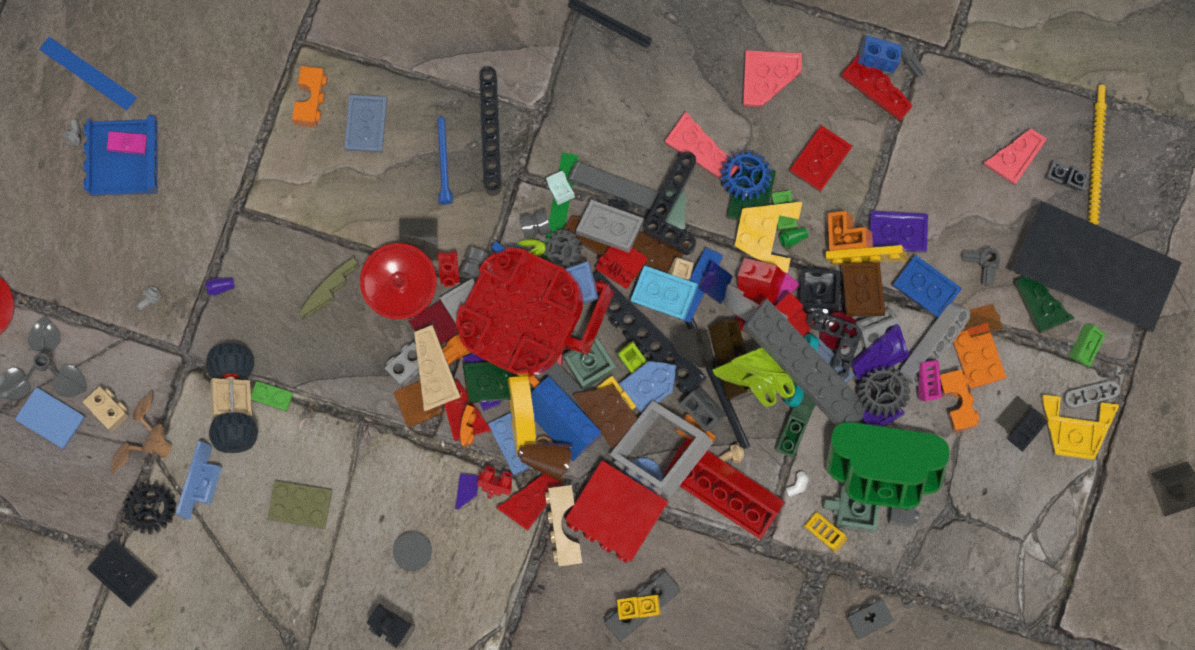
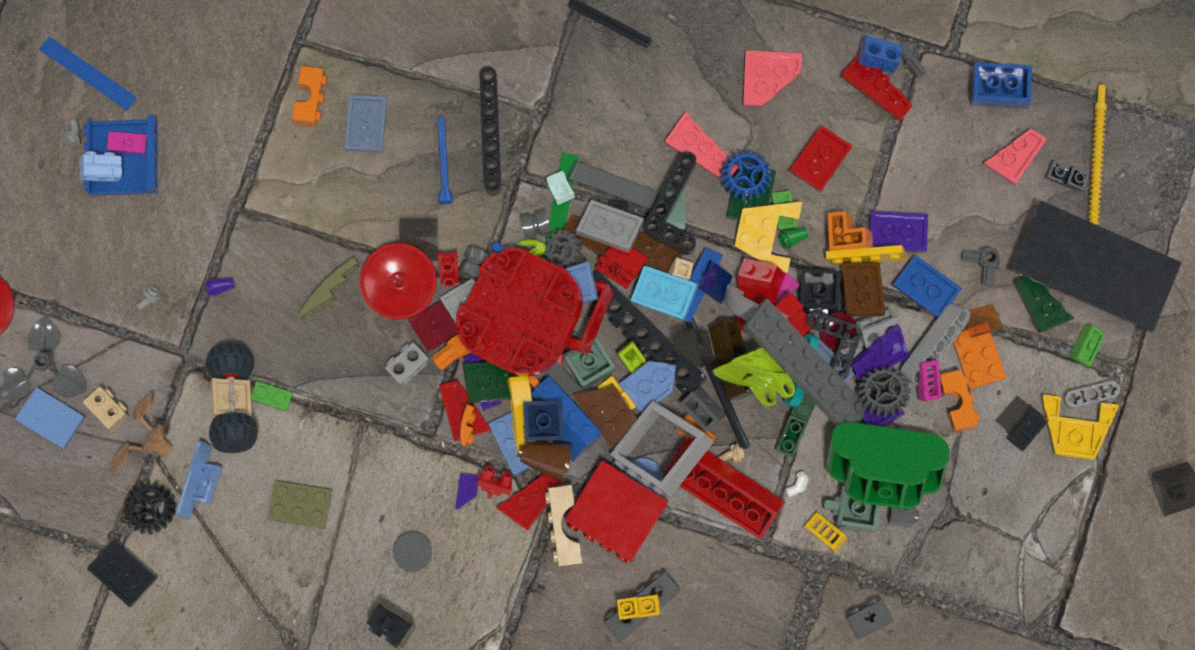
clear orange tile [394,381,444,429] -> none
tan wing [414,325,461,412] -> none
none -> light blue brick [79,151,122,182]
none -> dark blue slope [523,400,564,441]
none -> blue brick [971,62,1032,109]

